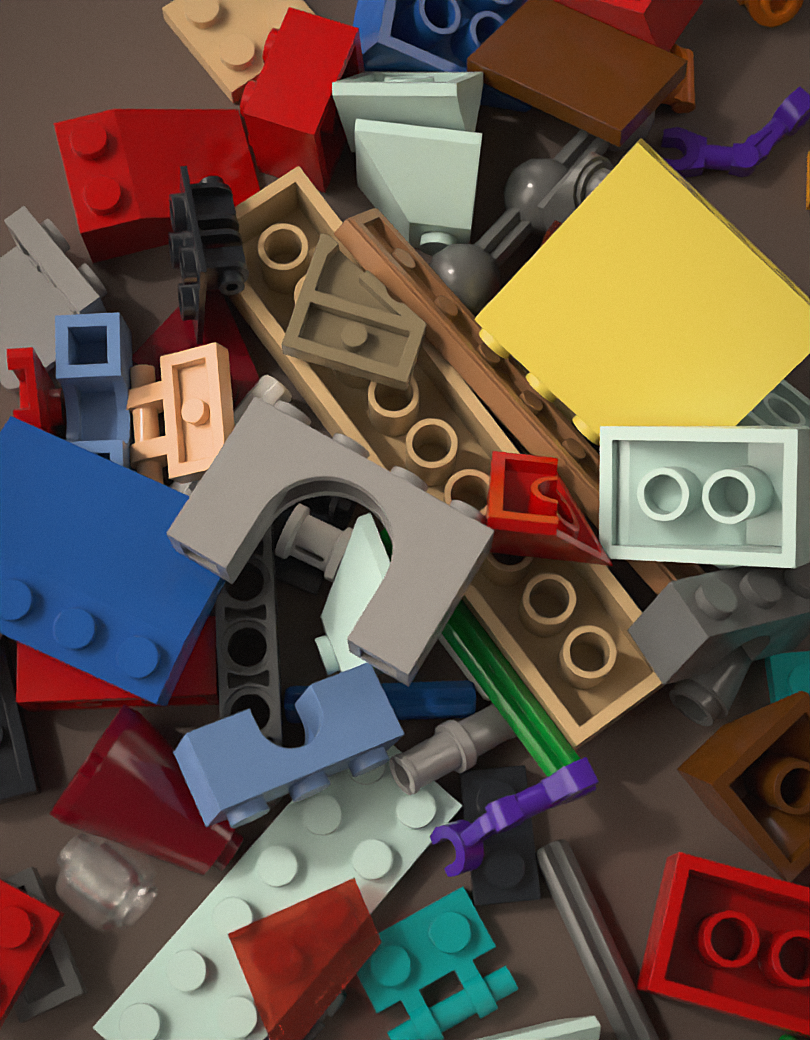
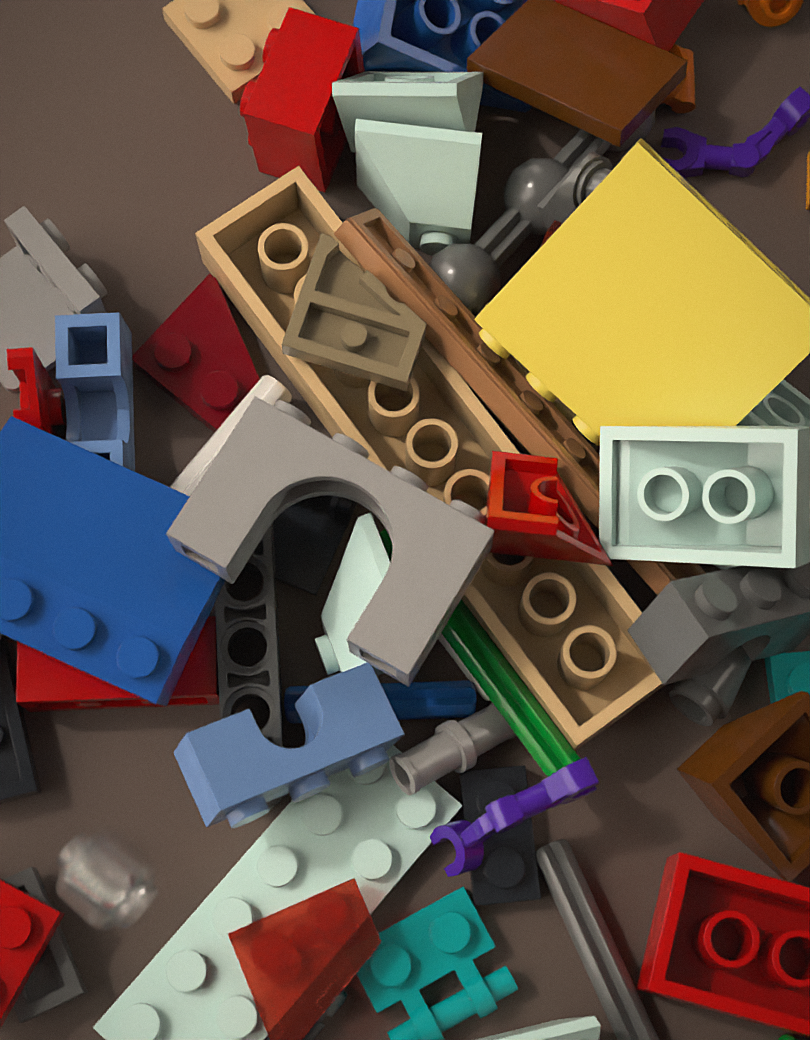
dark red cone [49,703,244,875] -> none
red slope [53,109,260,263] -> none
light nougat plate [126,342,235,484] -> none
black hinge [168,166,249,345] -> none
white bush [275,503,353,582] -> none

